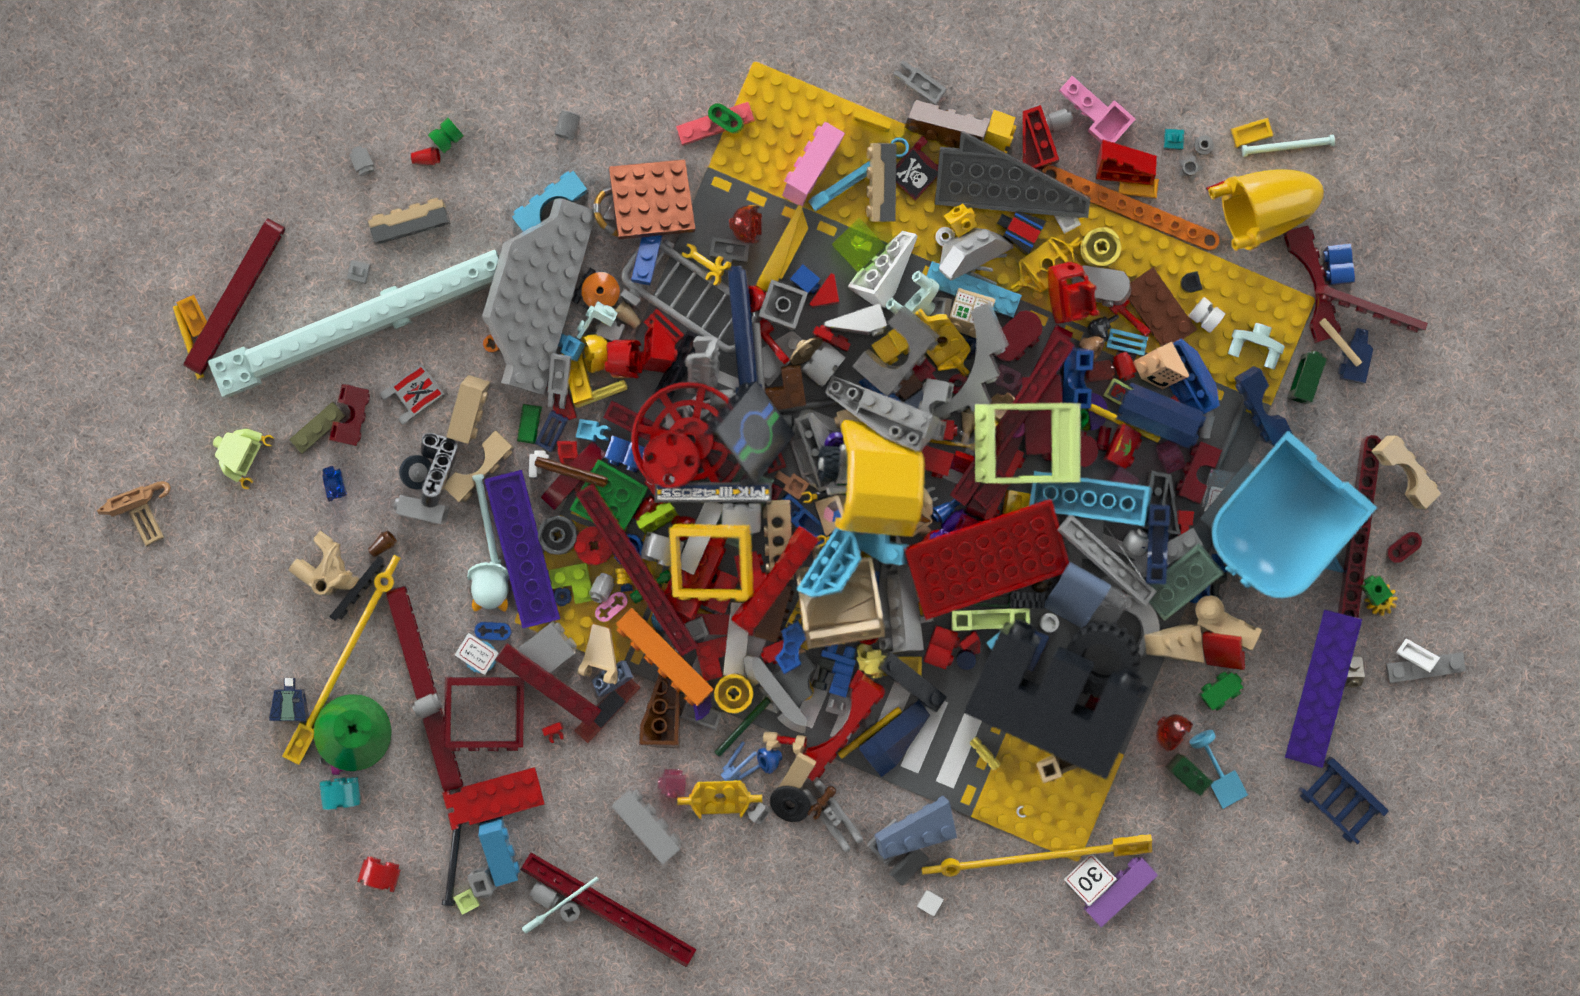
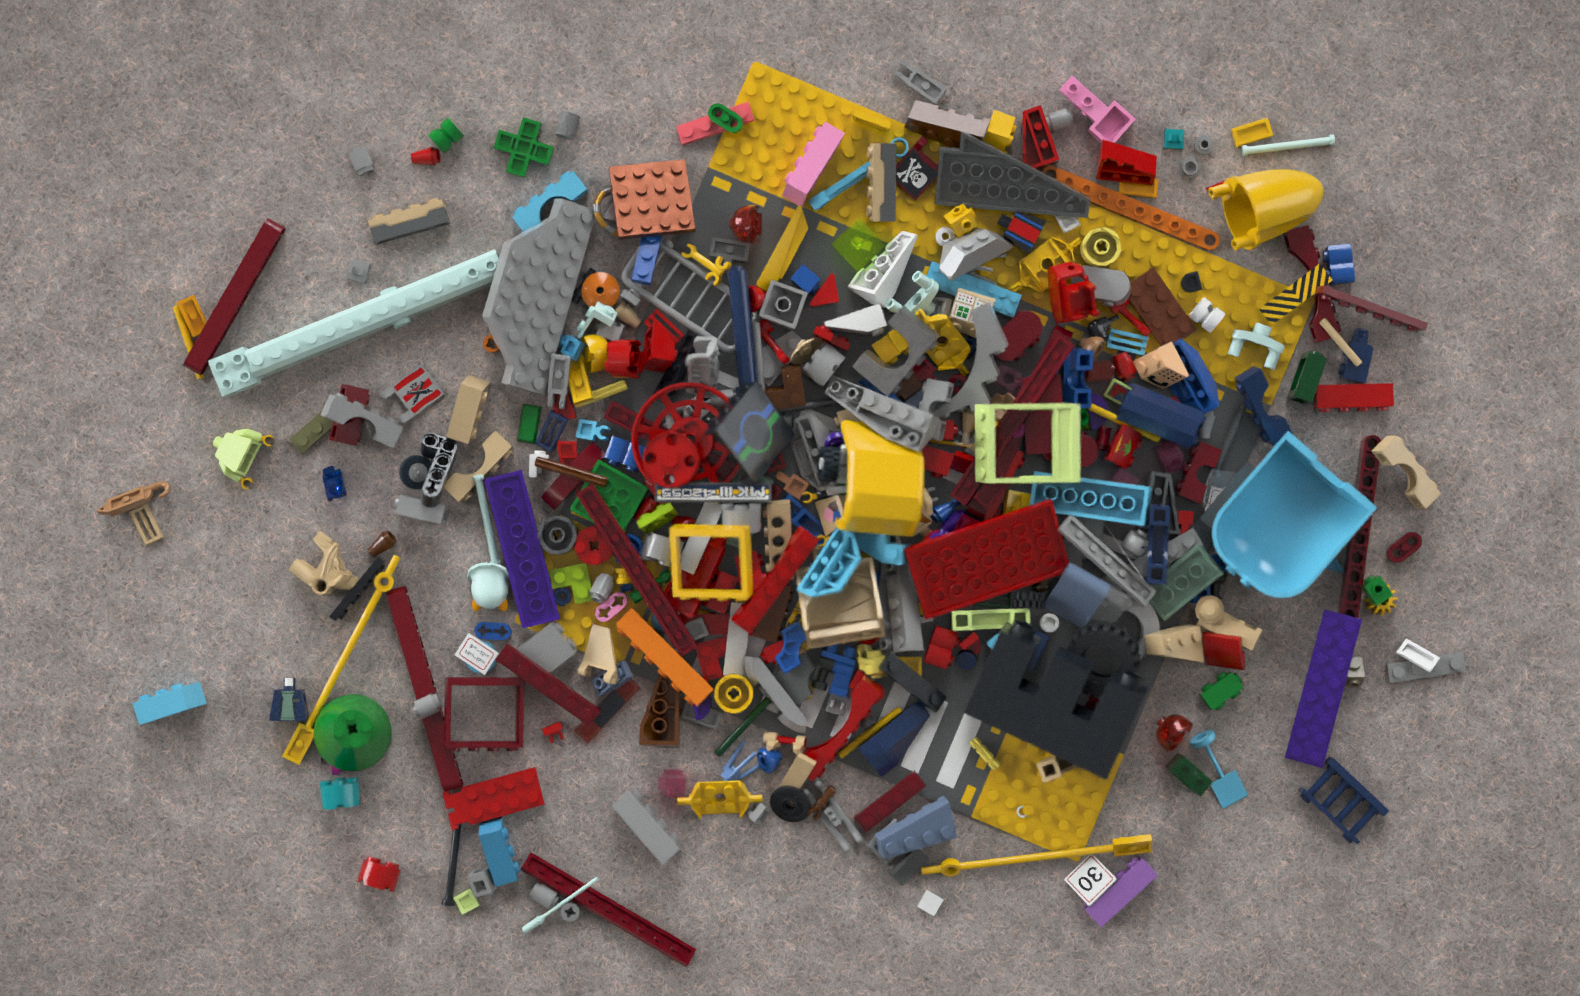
none -> medium azure wedge [132,682,207,725]
none -> light grey arch [320,393,403,448]
none -> green plate [493,117,554,178]
none -> dark red plate [854,770,926,833]
none -> sticker [1259,264,1332,326]
none -> red brick [1313,383,1394,413]

